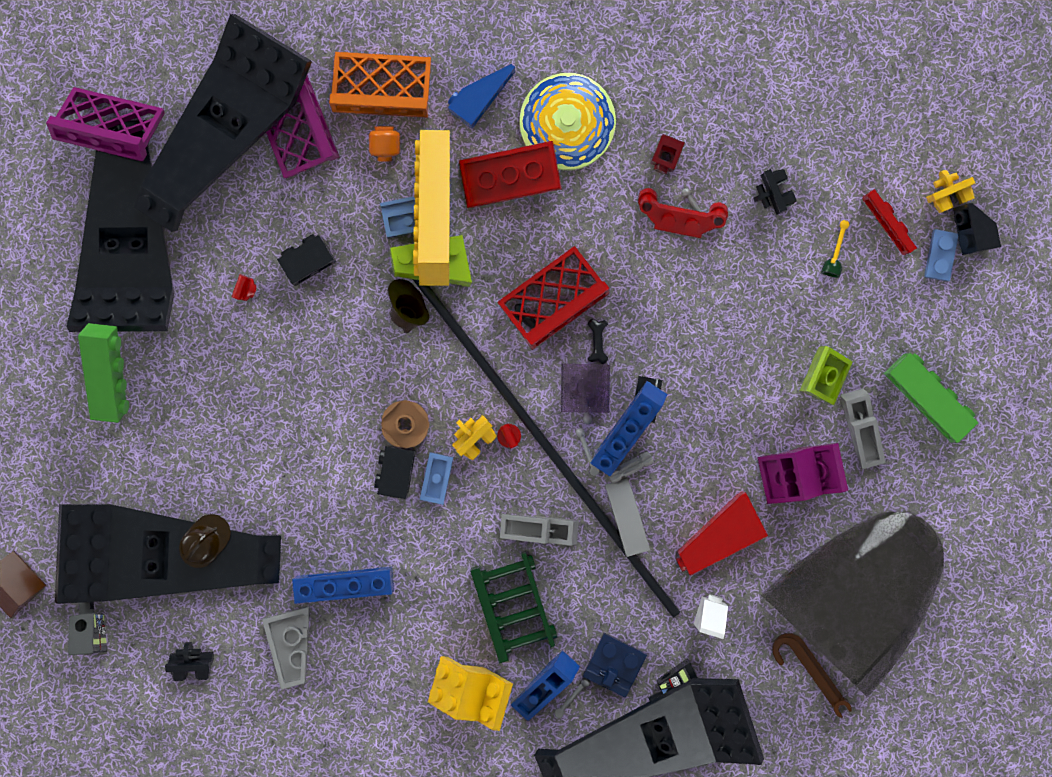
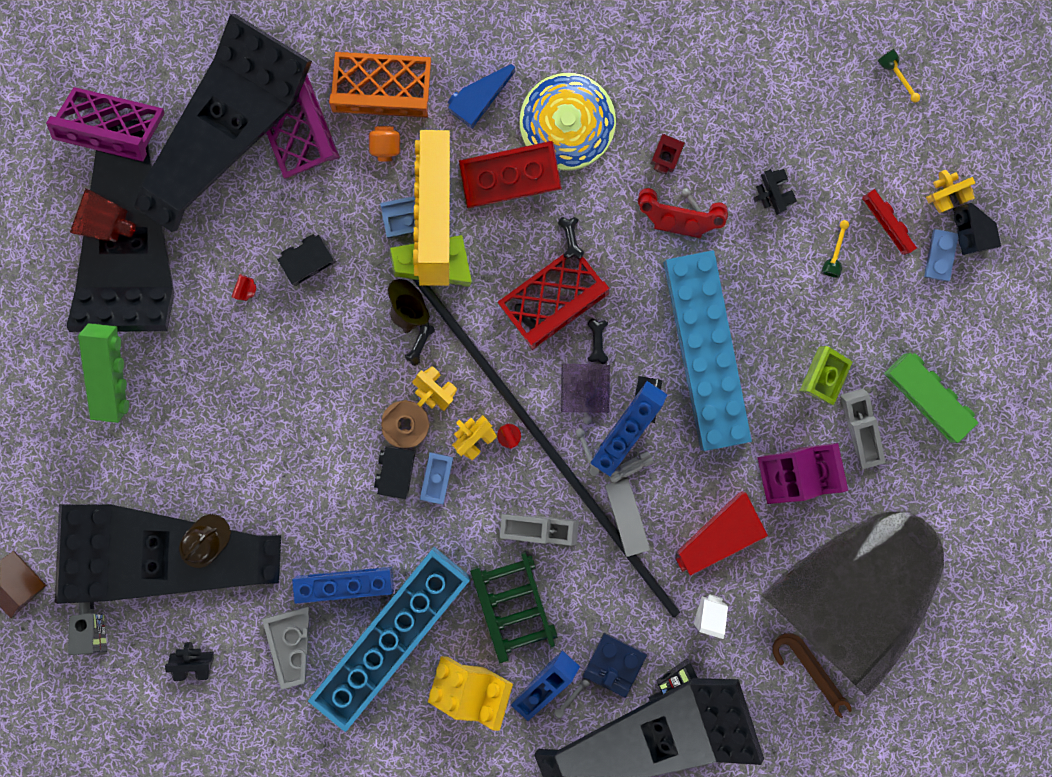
none -> clear red torso [70,188,136,242]
none -> dark azure brick [308,547,471,732]
none -> black piece [405,322,435,366]
none -> yellow hips [412,366,458,411]
none -> black piece [558,217,584,259]
none -> dark azure brick [663,250,752,451]
none -> hinge [877,48,920,103]

